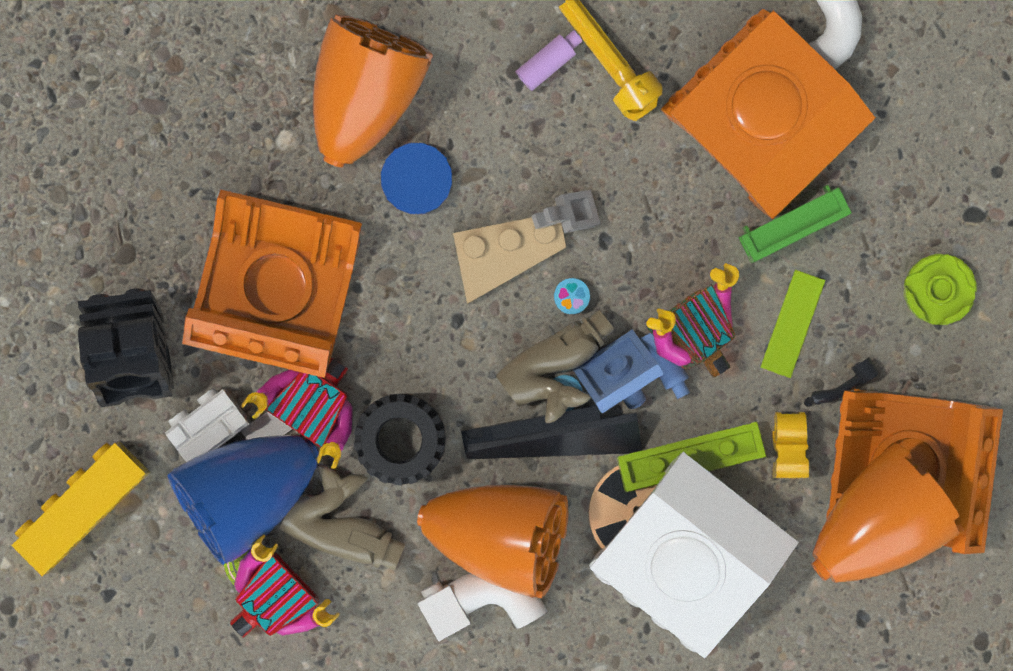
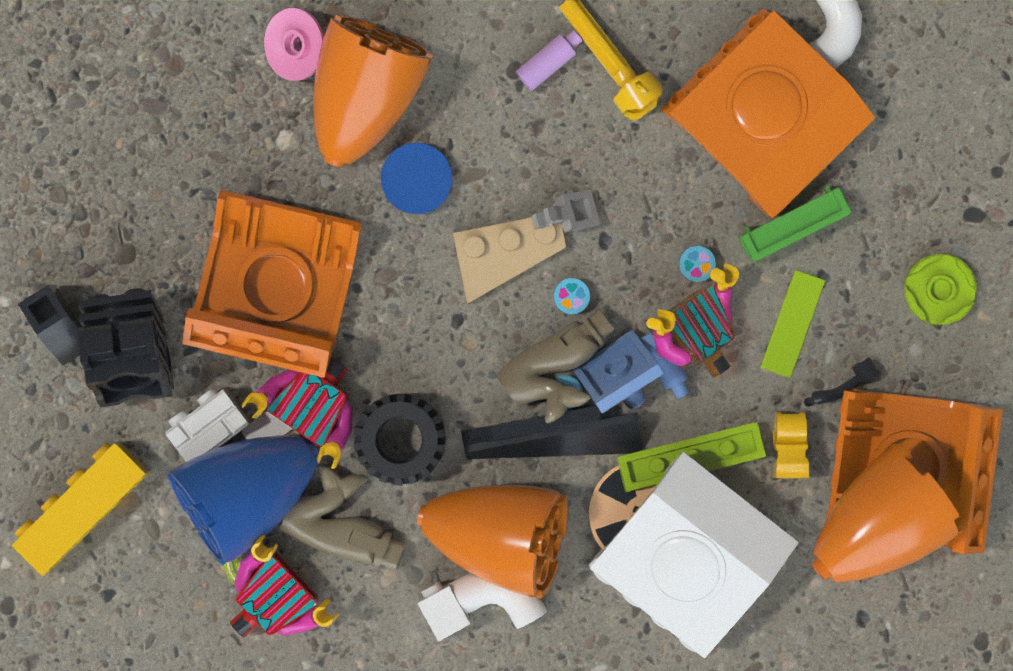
none -> black slope [18,285,82,366]
none -> bright pink dish [264,8,324,81]
none -> medium azure tile [679,246,716,282]

